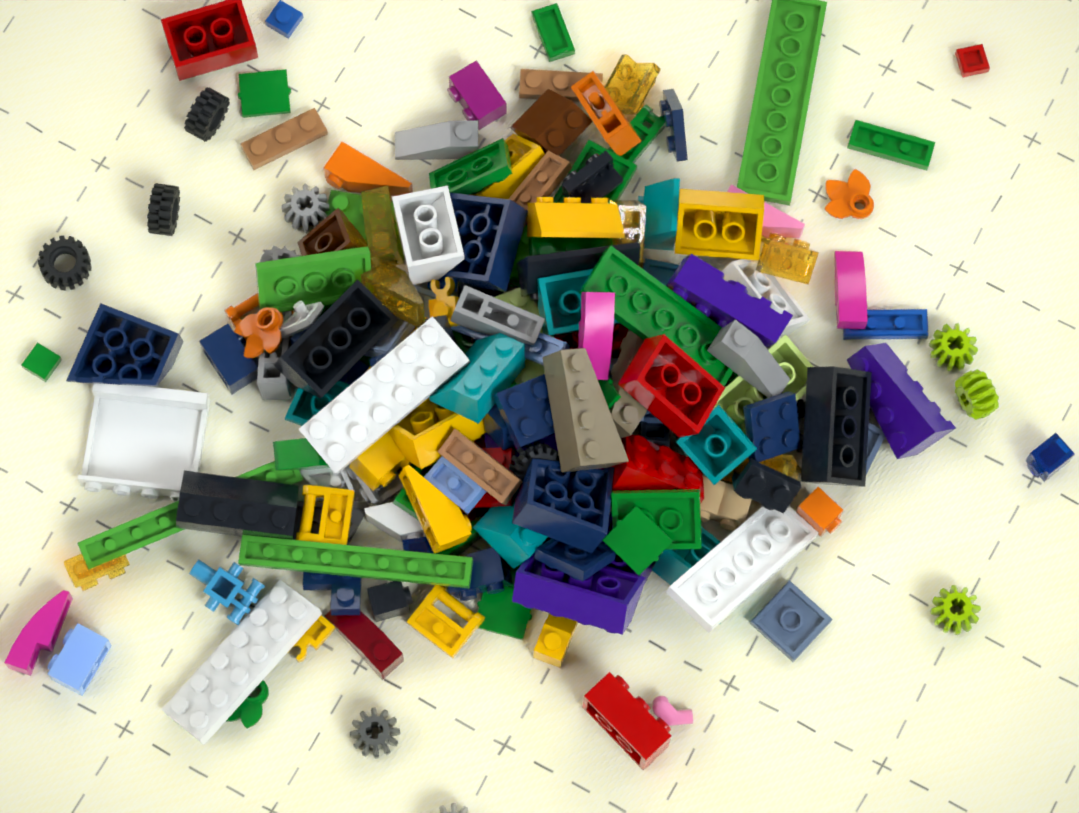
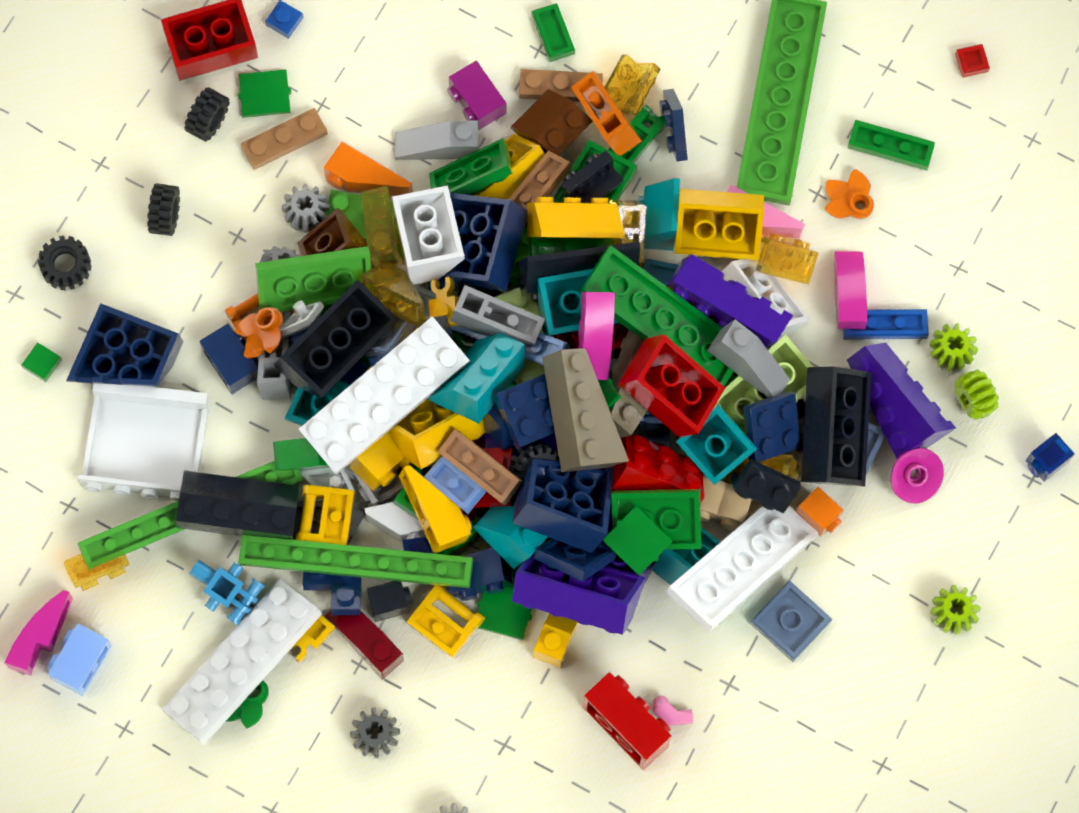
none -> dark pink dish [890,447,944,504]

